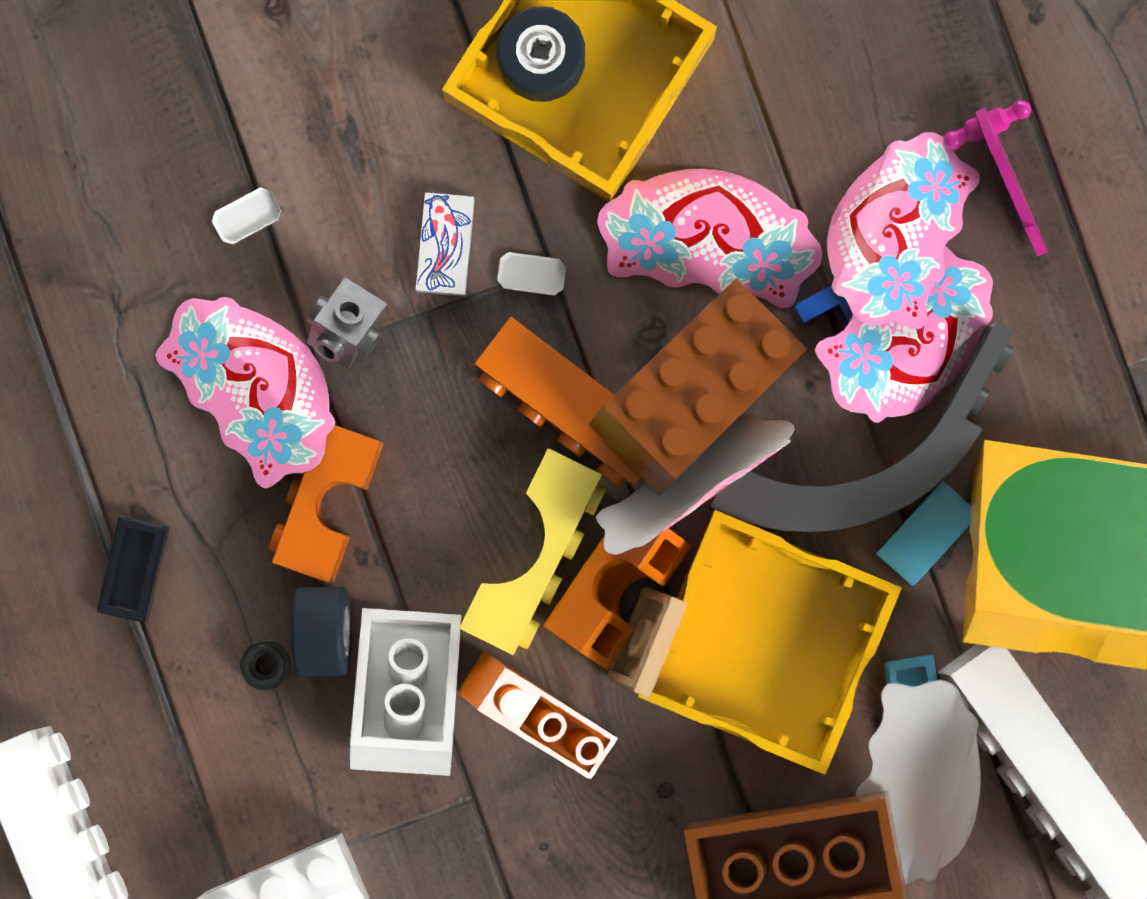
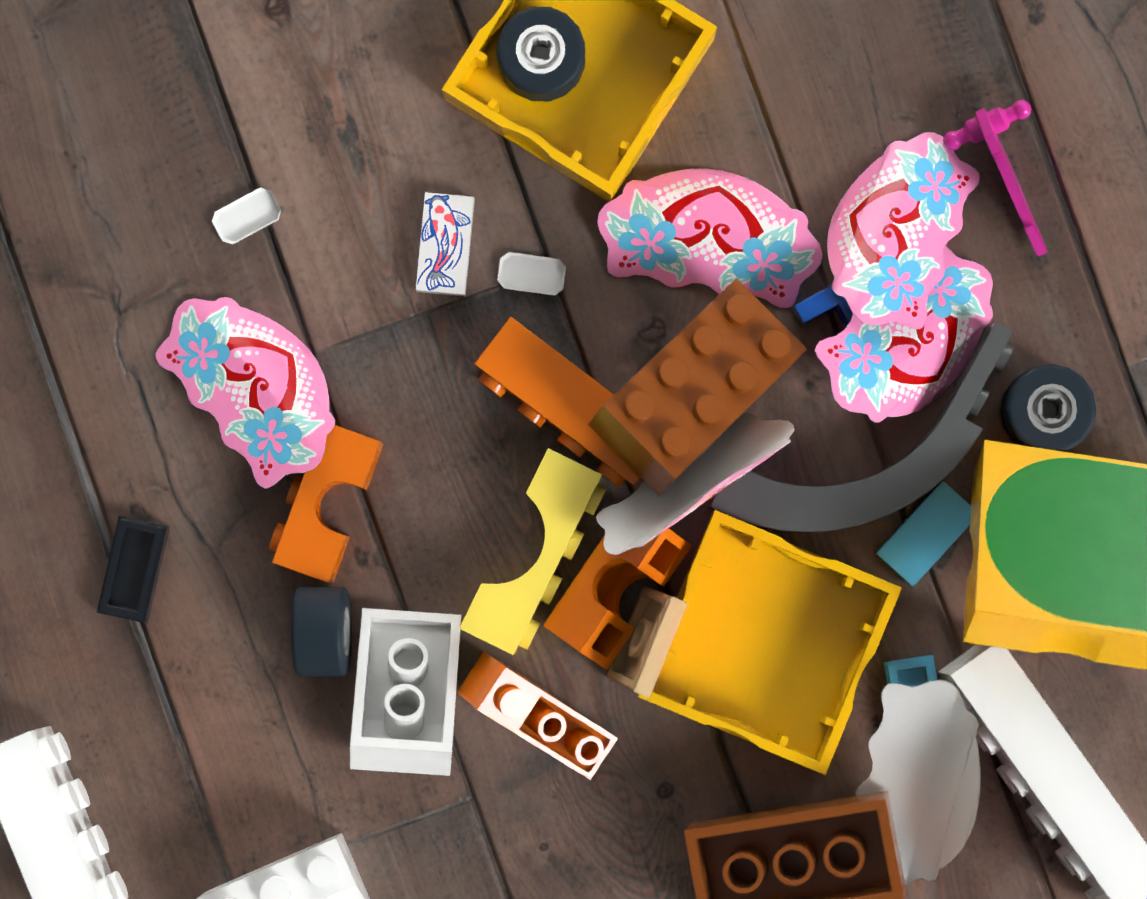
pearl dark grey plate [240,640,291,690] -> none
flat silver brick [307,277,387,369] -> none
none -> black wheel [1000,364,1097,452]

